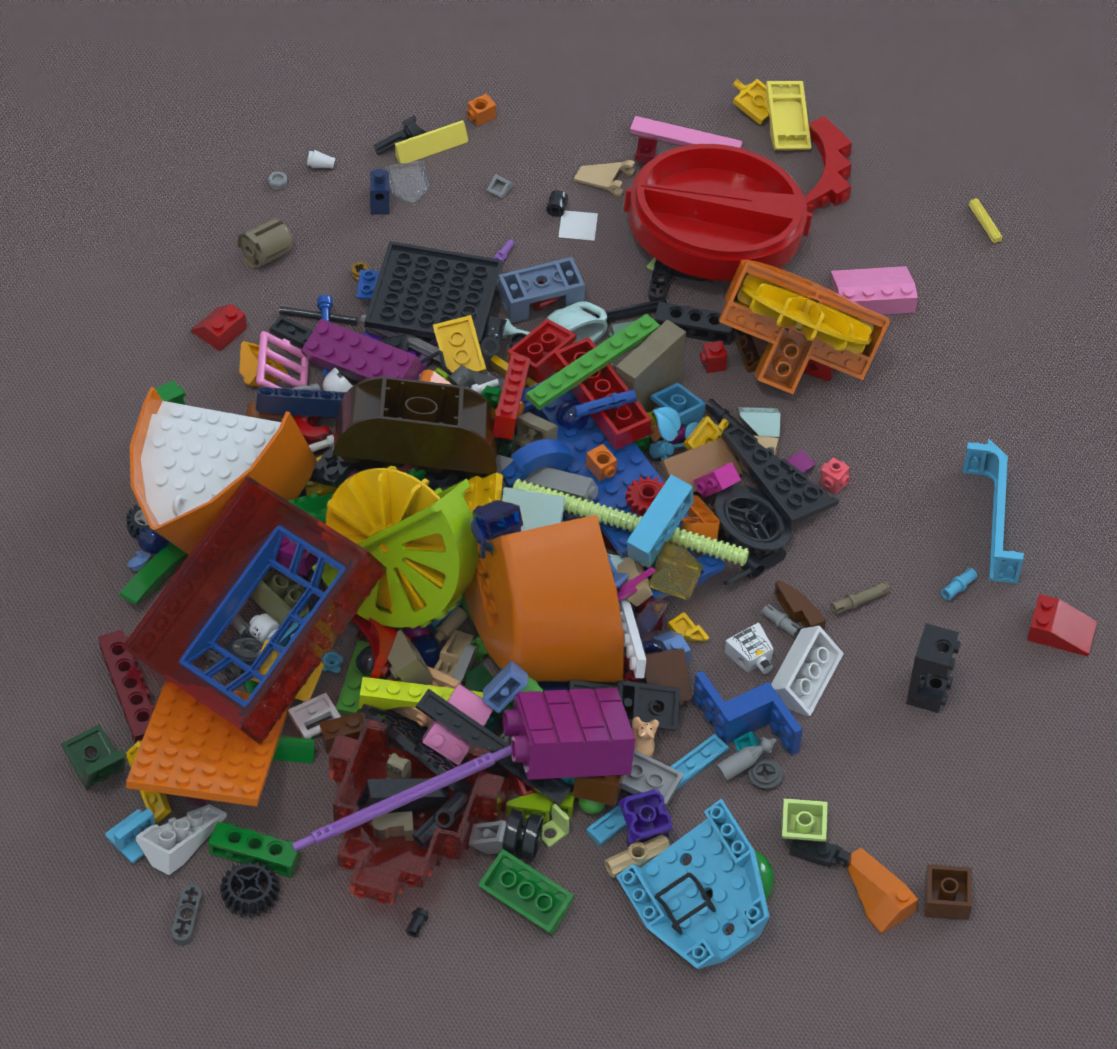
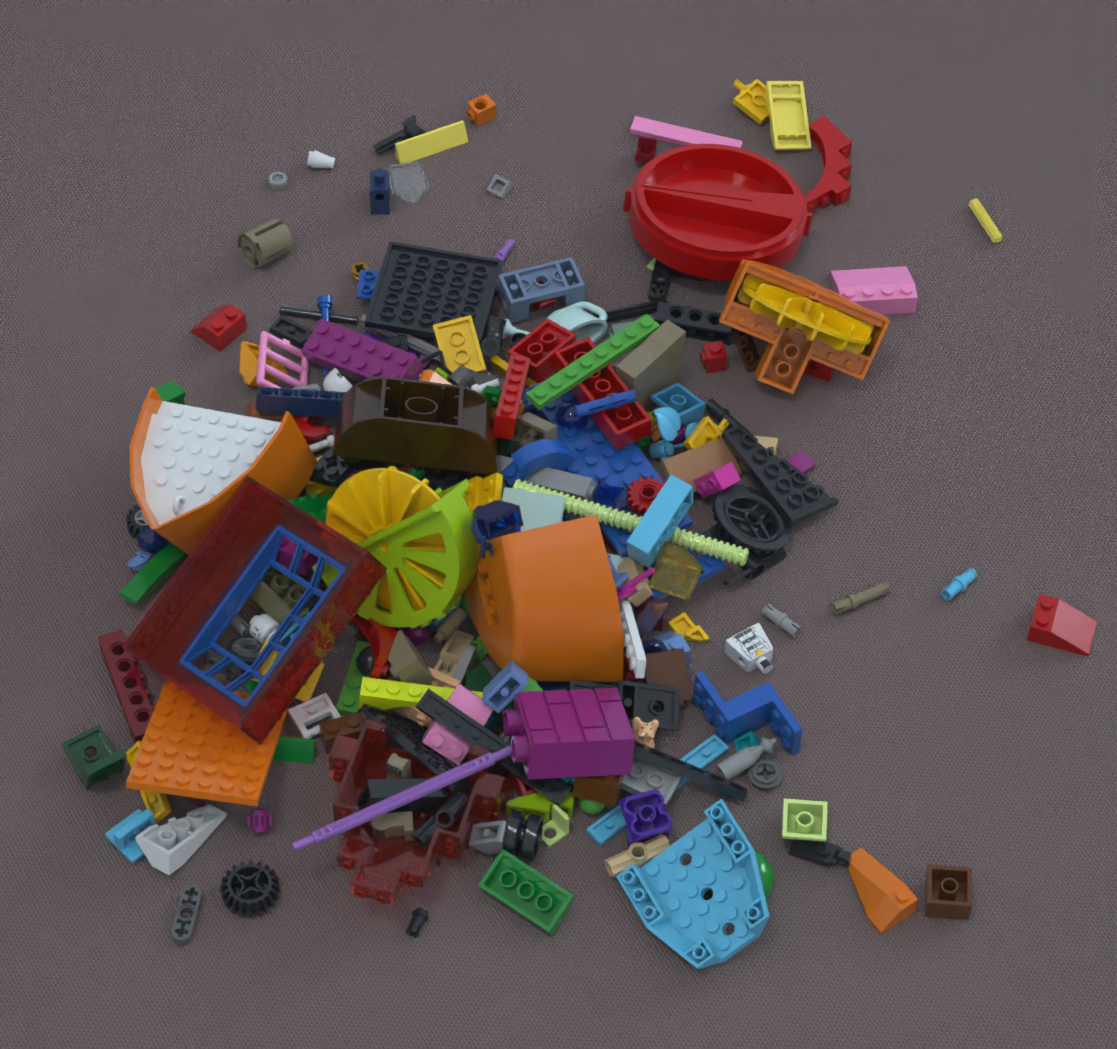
green brick [208,822,301,878] -> none
medium azure plate [322,652,343,673] -> none
clear blue head [413,635,442,667] -> none
black wheel [546,190,568,217] -> none
white sticker [559,211,598,241] -> none
tan flag [574,160,636,196] -> none
orange brick [586,444,617,481] -> none
black piece [654,872,716,934] -> none
orange beam [680,495,720,540] -> none
light aqua slope [738,407,780,437] -> none
white slope [771,626,844,717] -> none
reddish brown slope [774,580,826,631] -> none
coral brick [820,457,850,494] -> none
black plate [906,623,961,713] -> none
medium azure panel [962,438,1024,584] -> none
none -> magenta gear [247,808,273,832]
none -> clear blue bracket [591,480,629,509]
none -> black tile [633,741,747,801]

